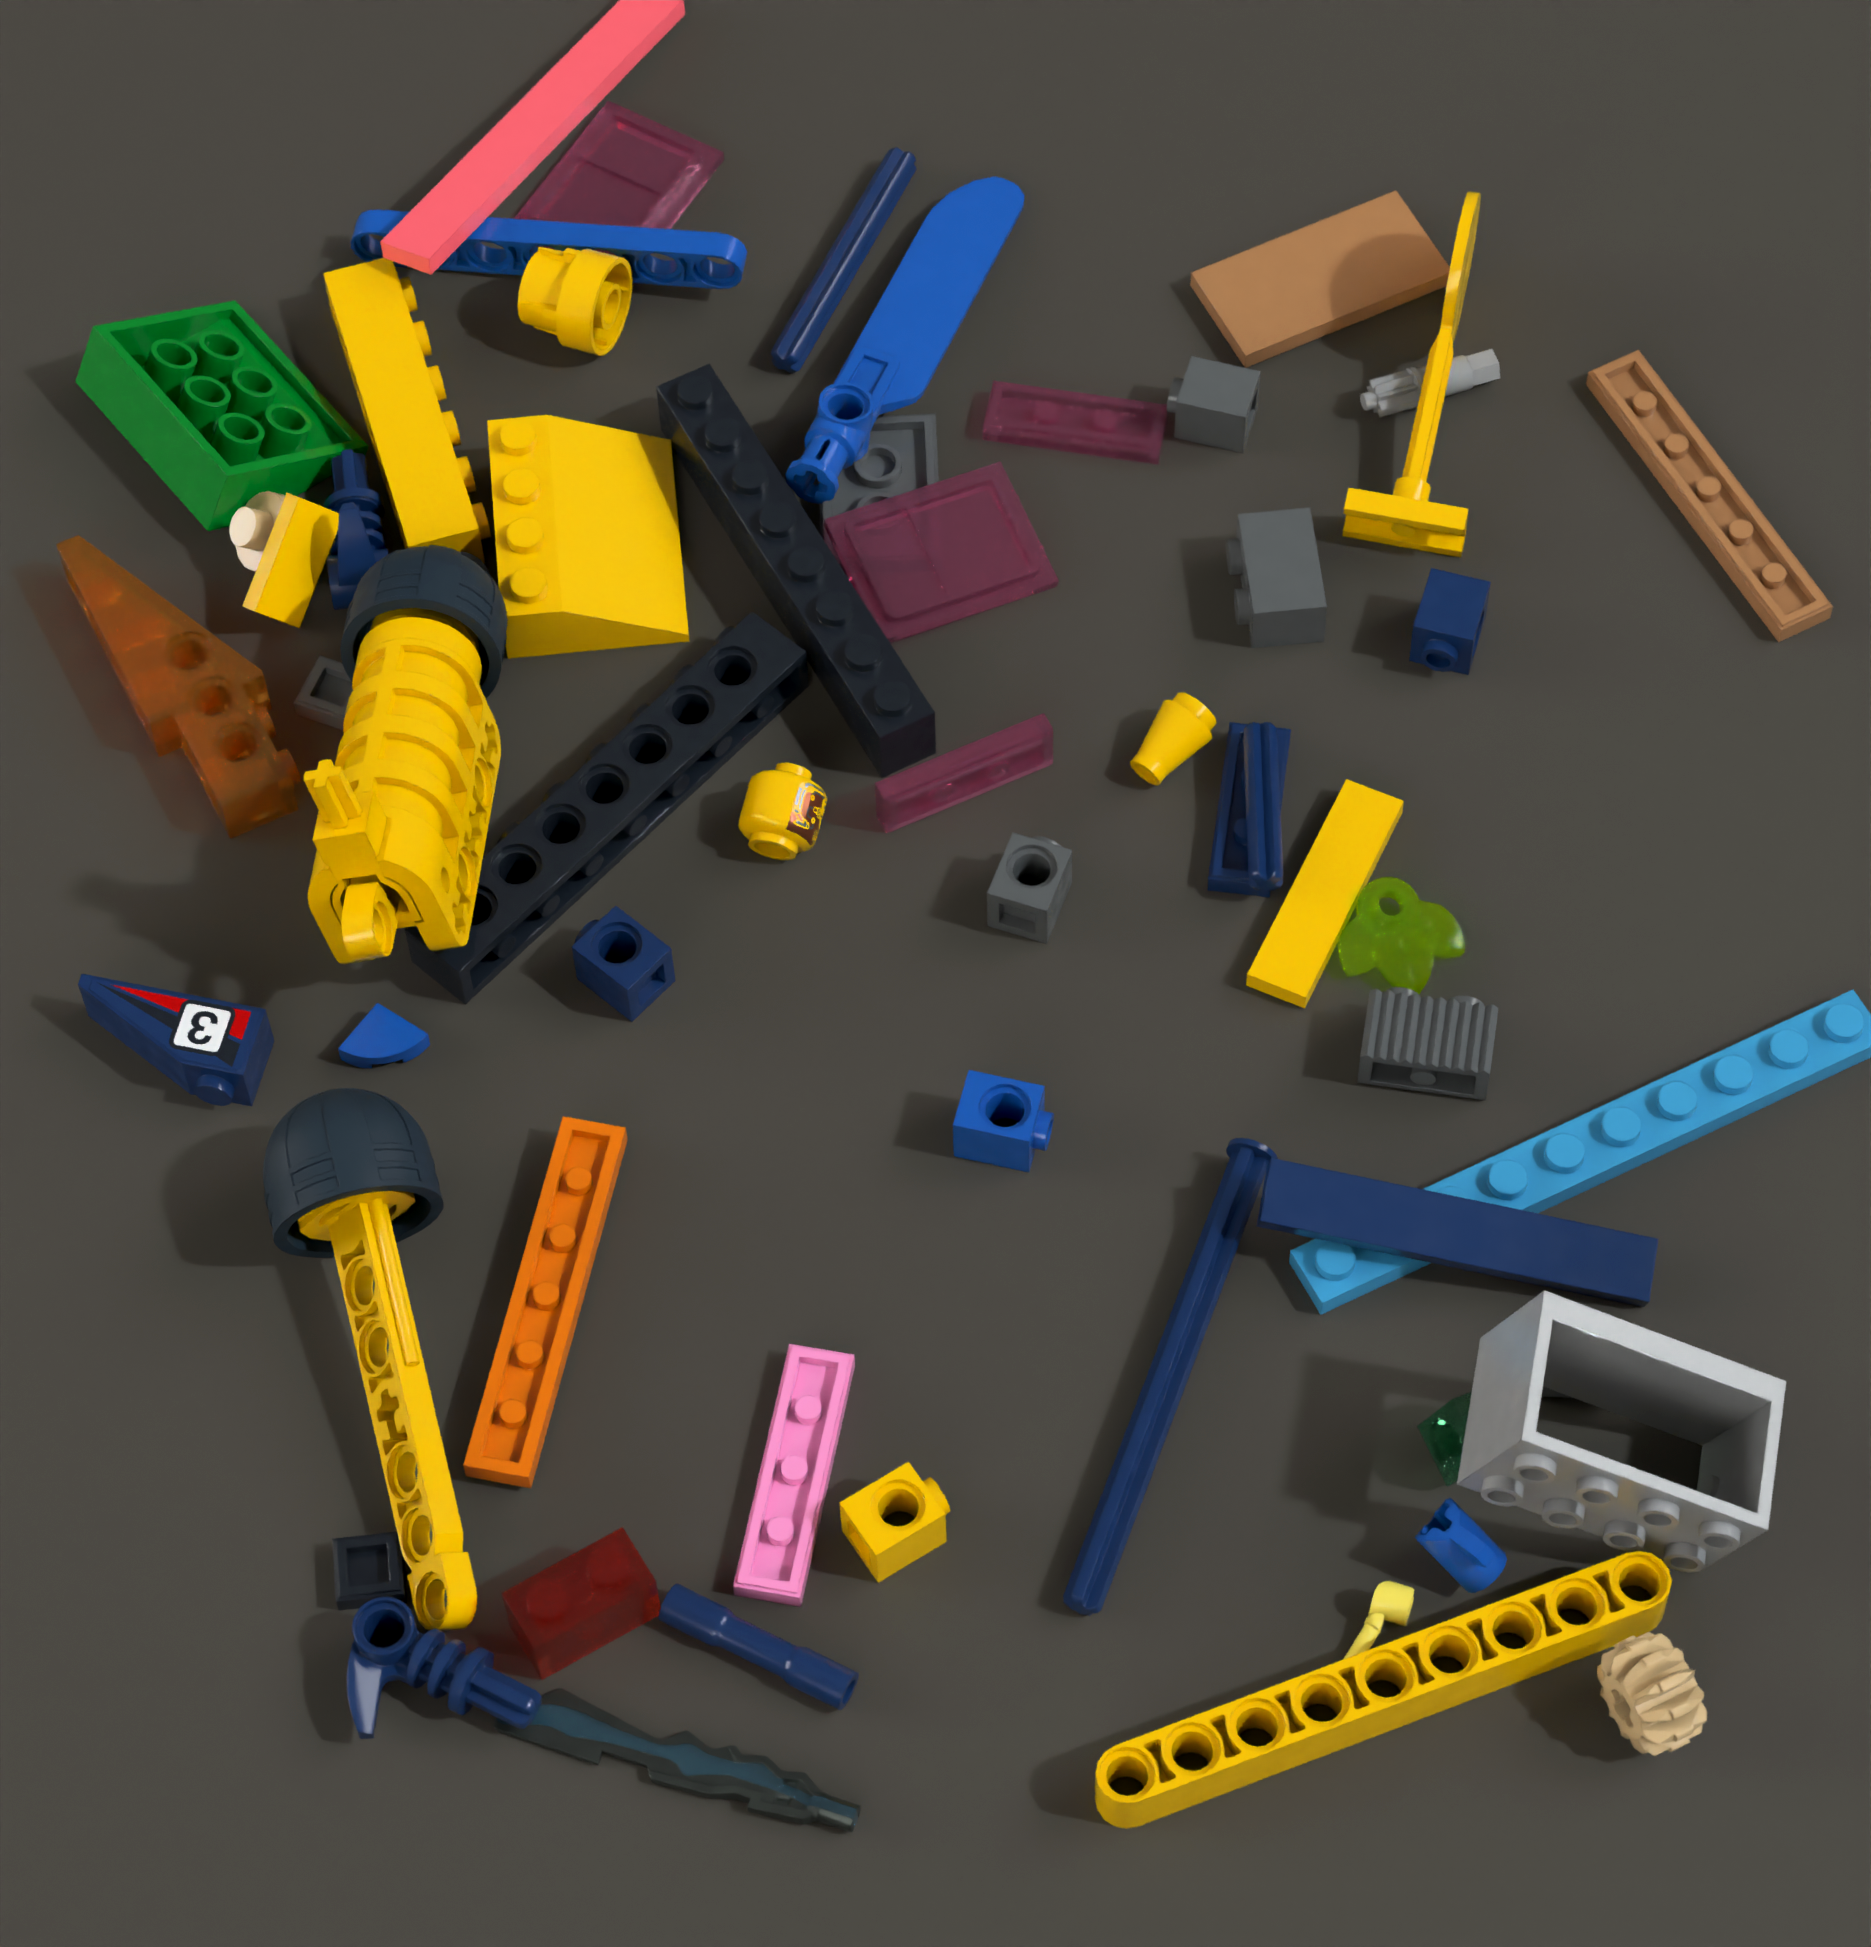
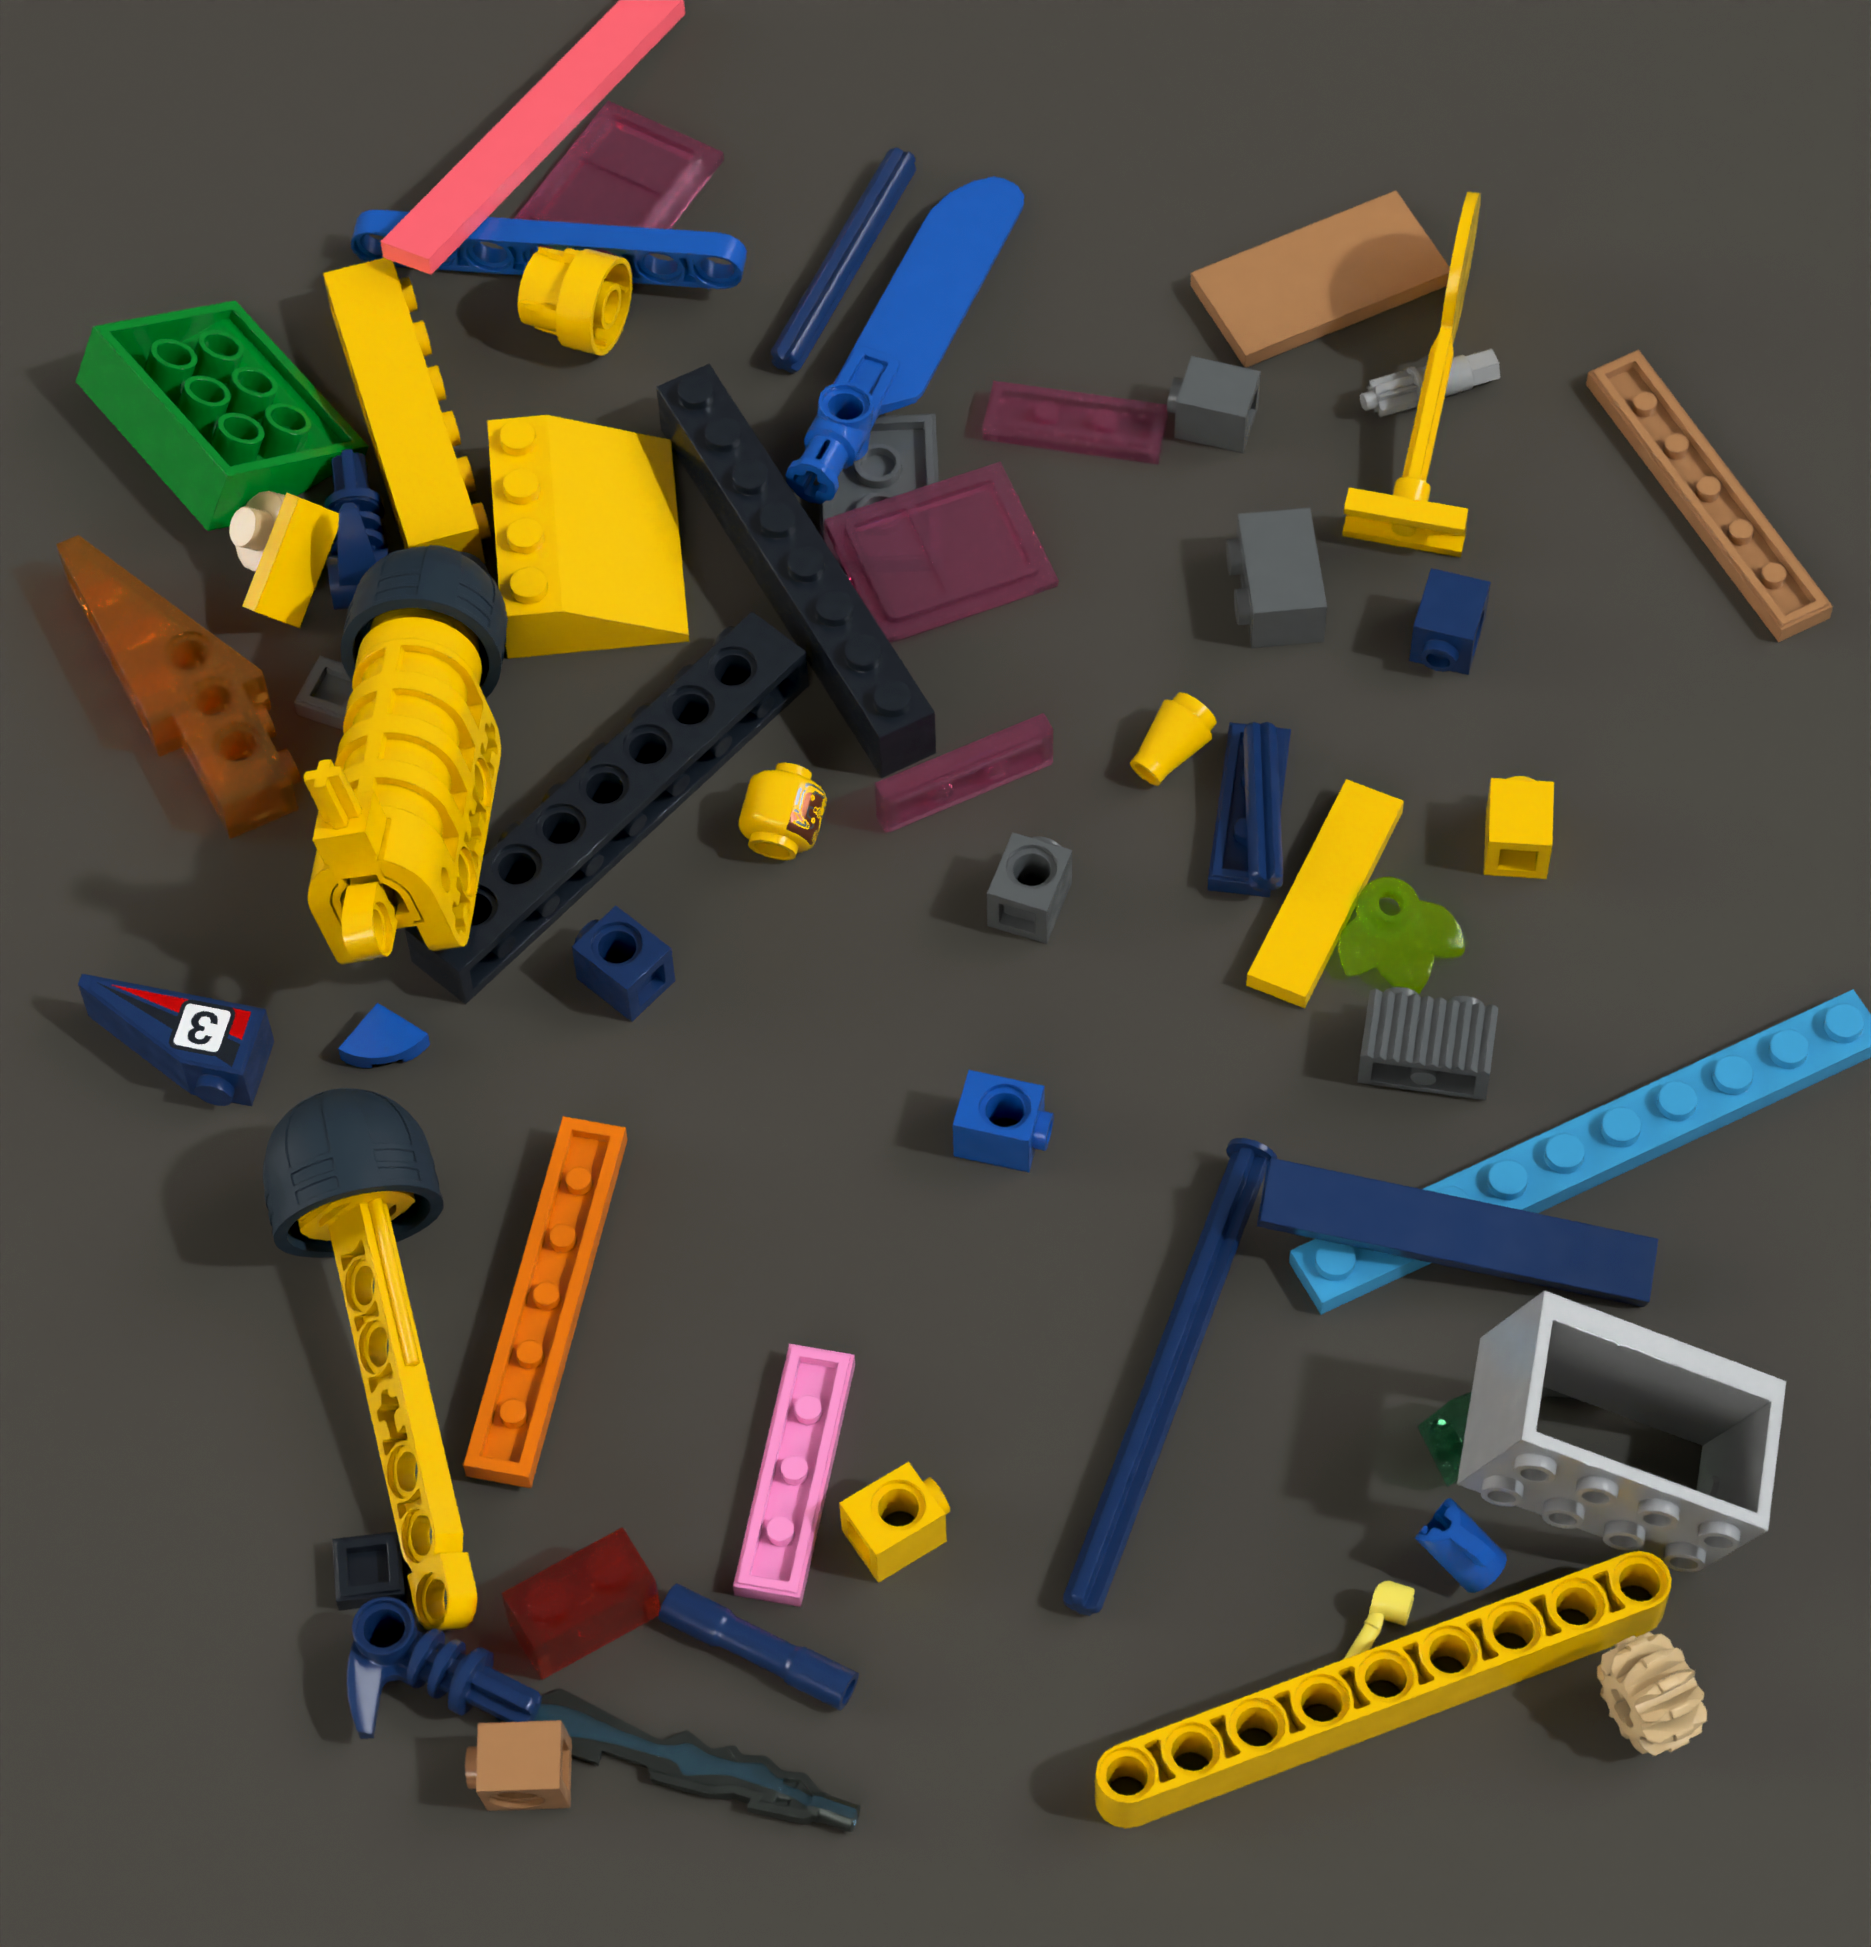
none -> medium nougat brick [465,1720,572,1811]
none -> yellow brick [1484,776,1554,879]

